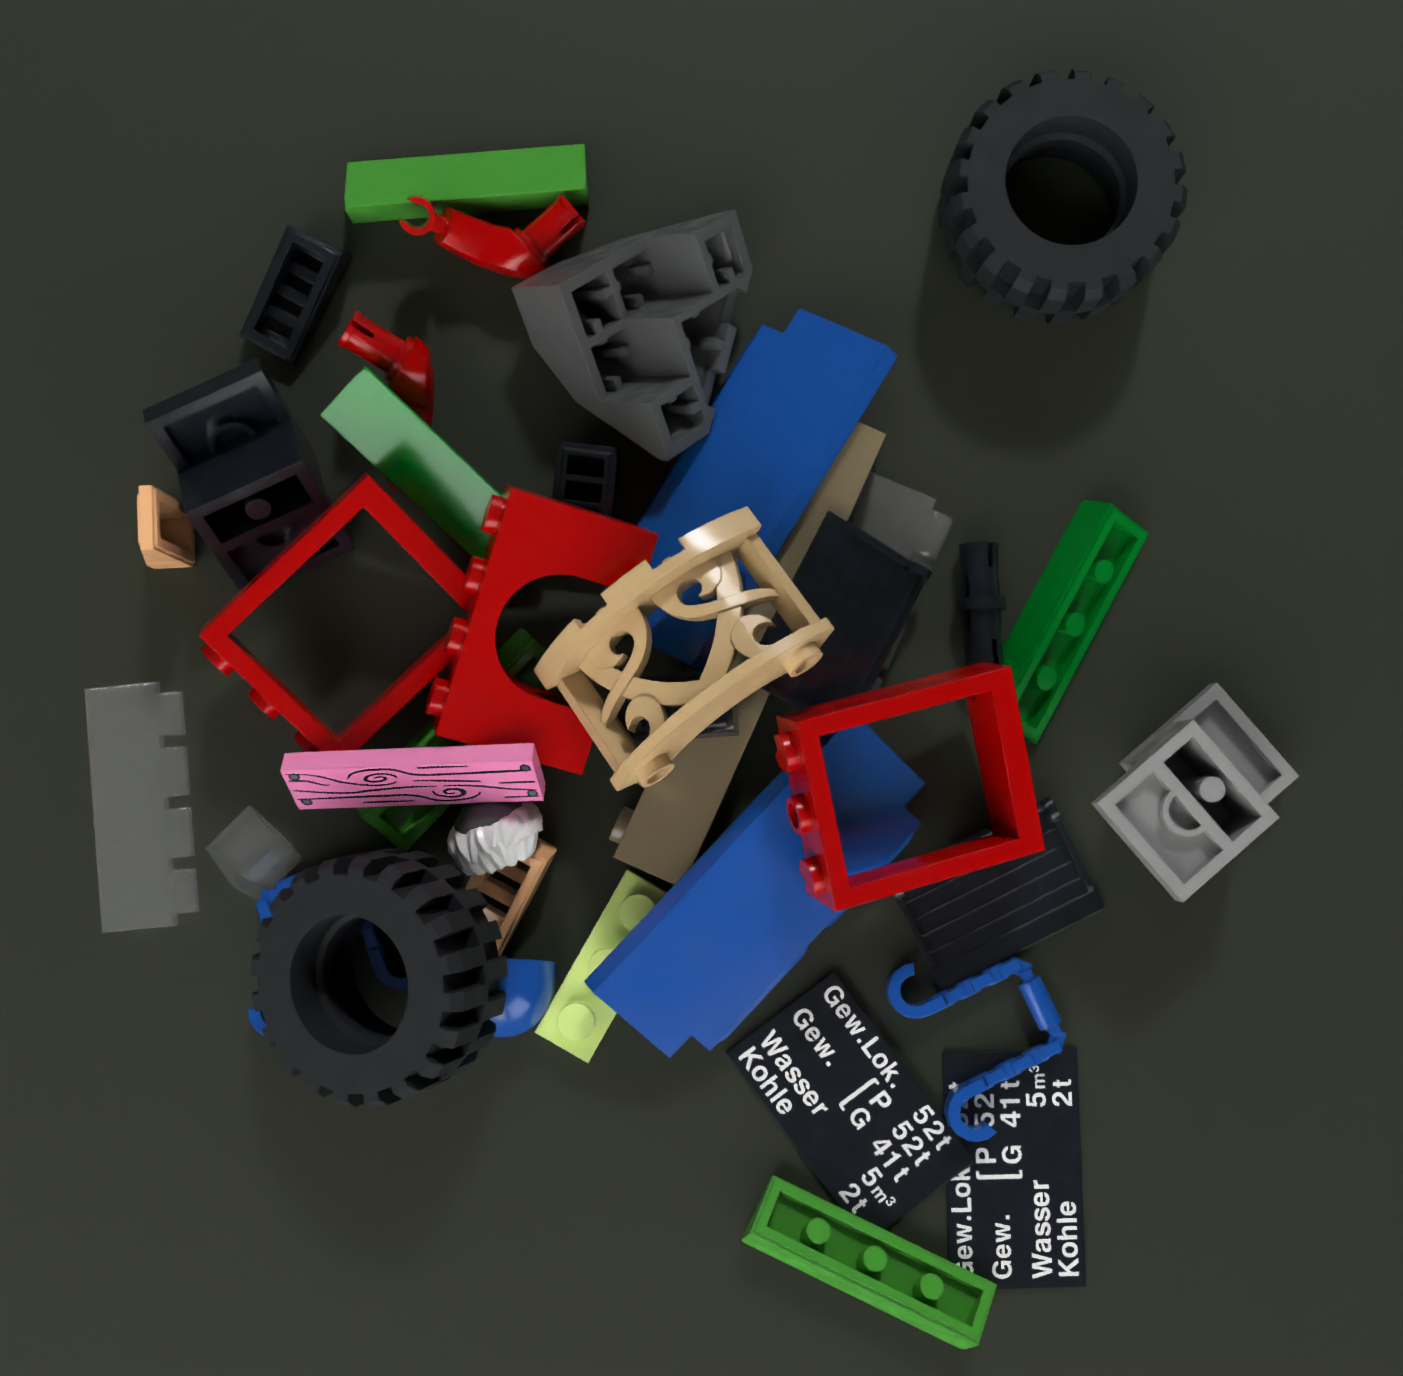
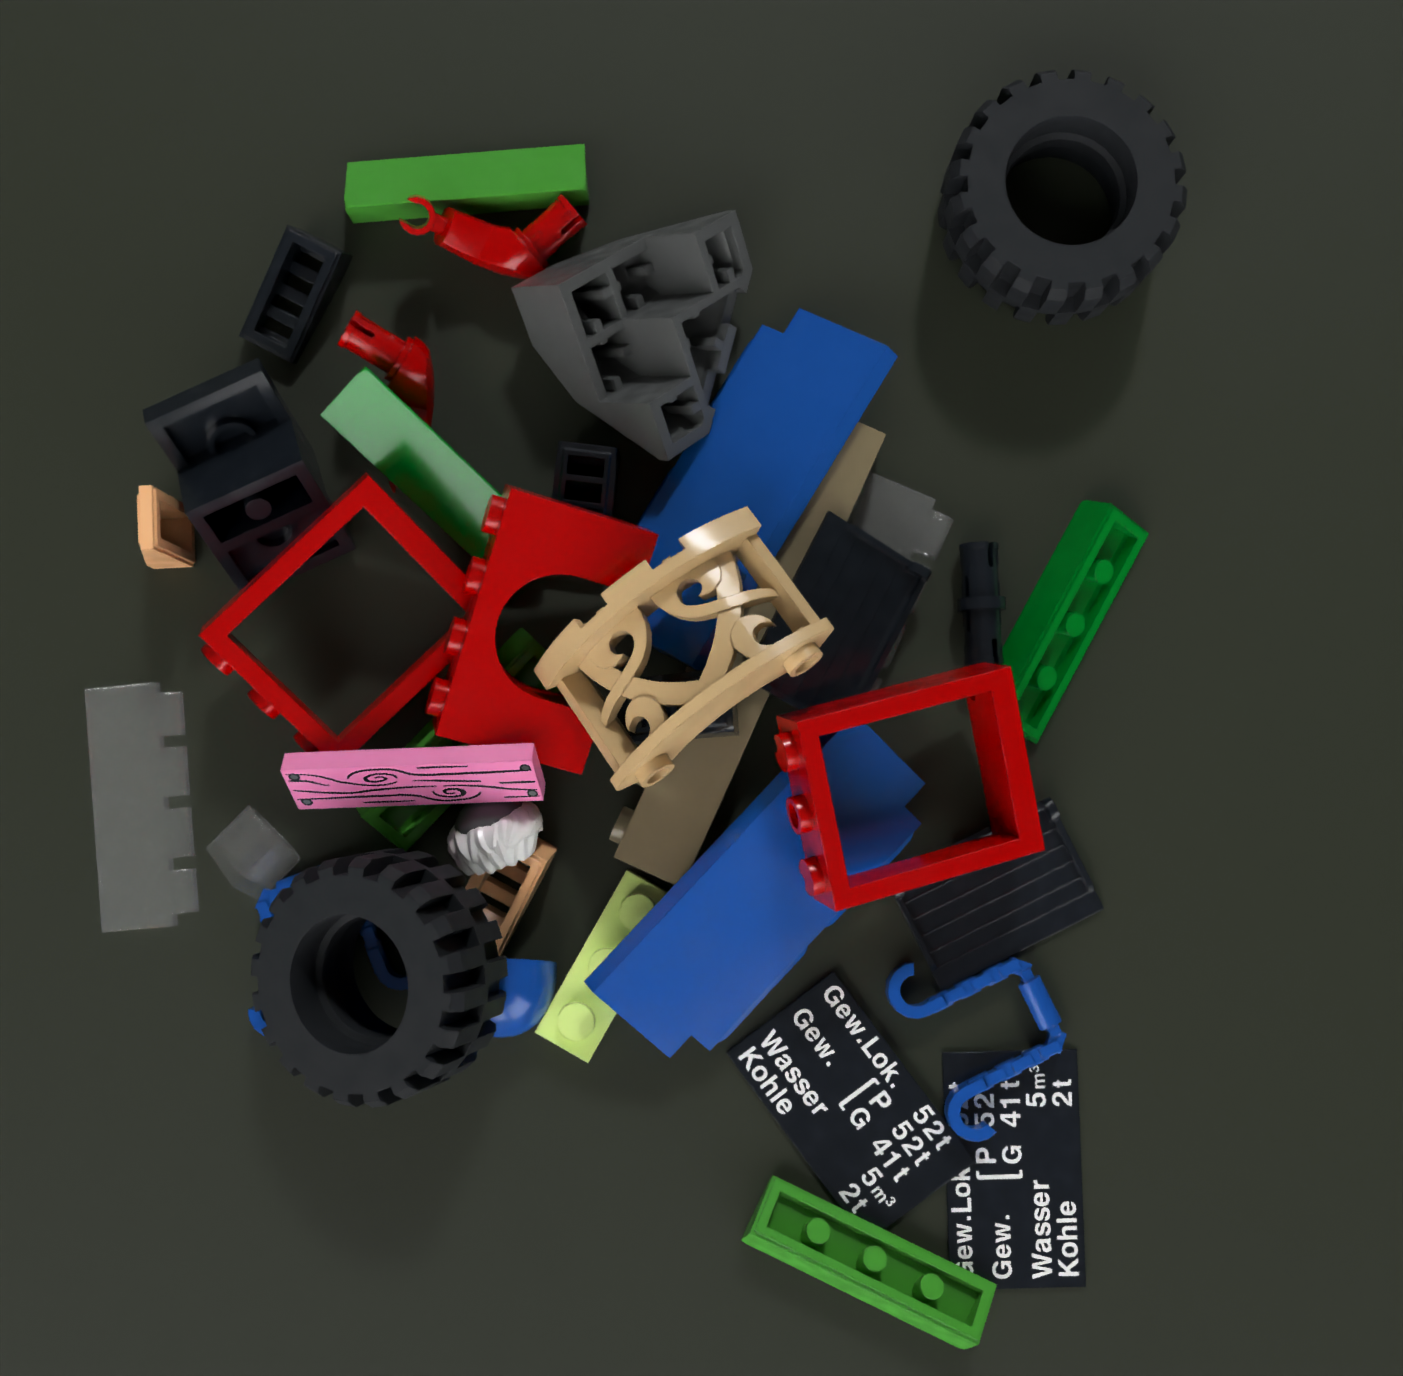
light grey bracket [1091,683,1299,902] -> none

